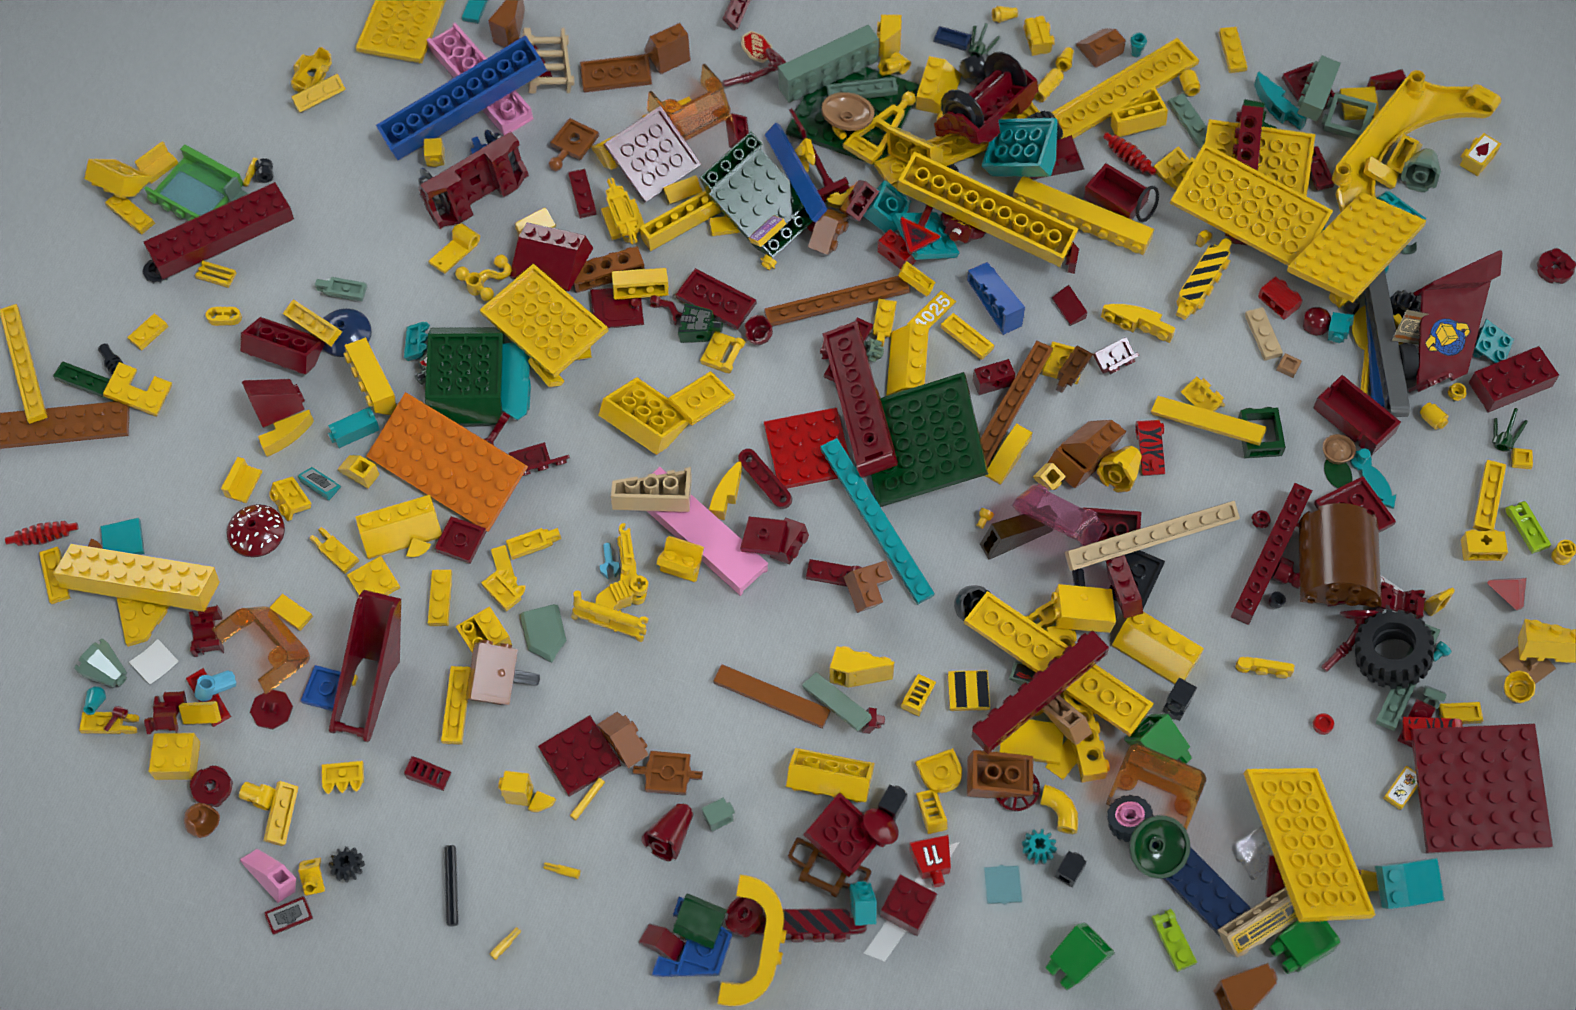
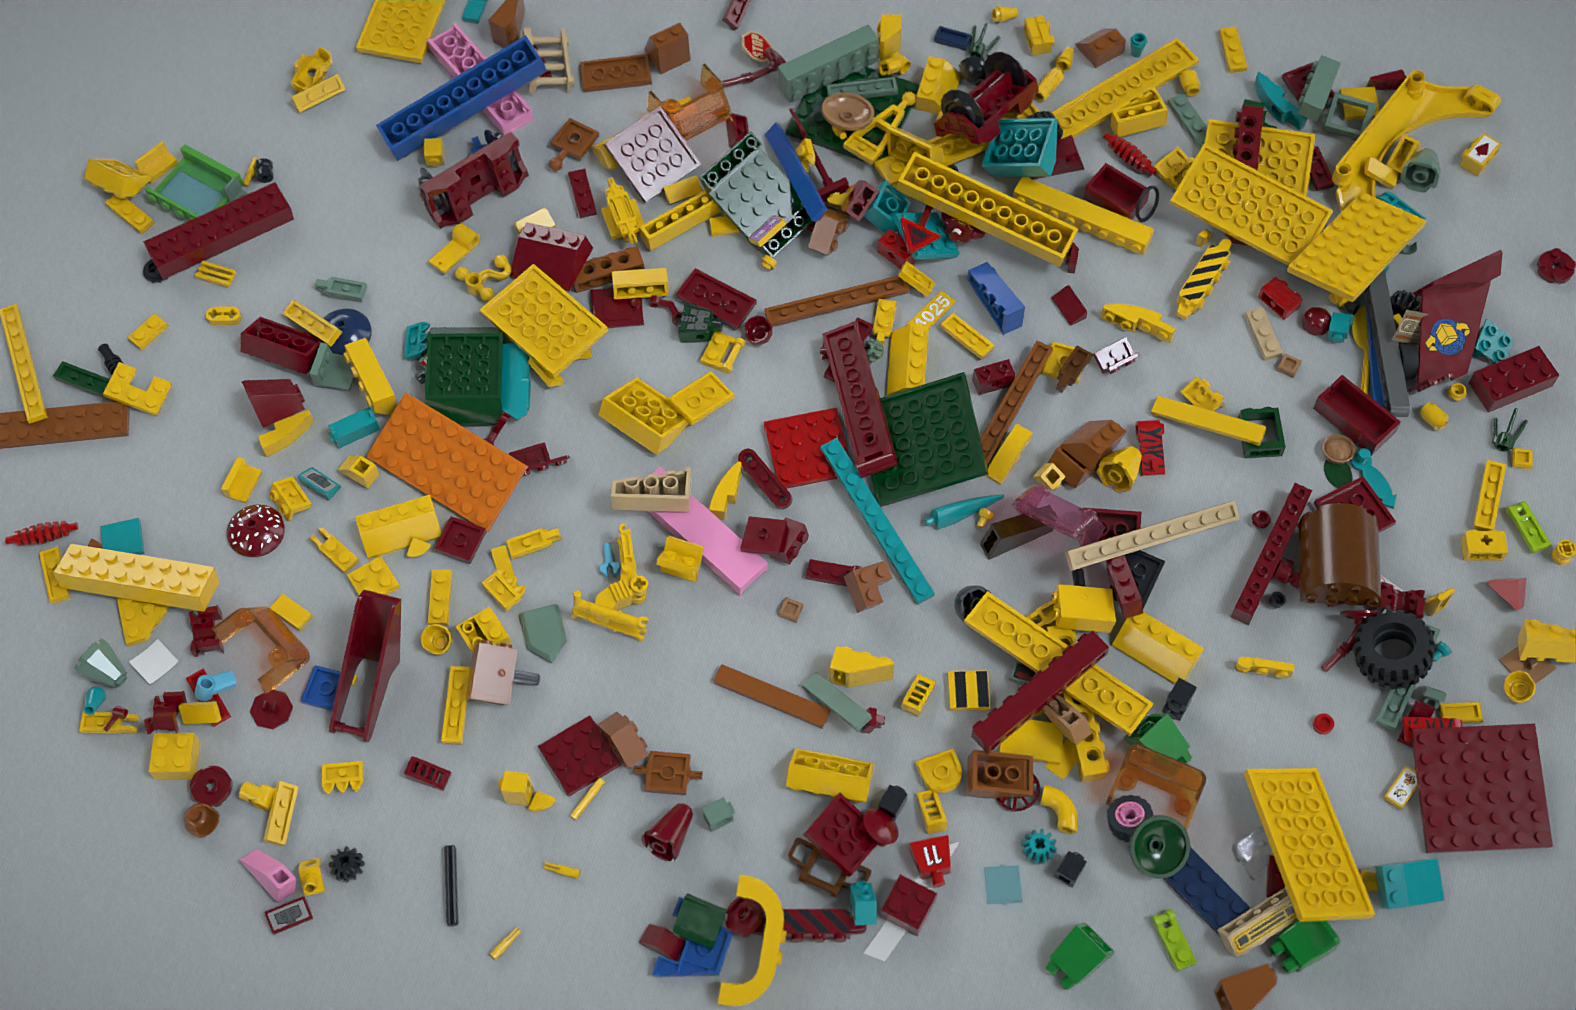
none -> sand green bracket [310,343,354,391]
none -> yellow hair [420,624,453,655]
none -> medium nougat tile [778,597,804,623]
none -> teal piece [924,494,1004,530]

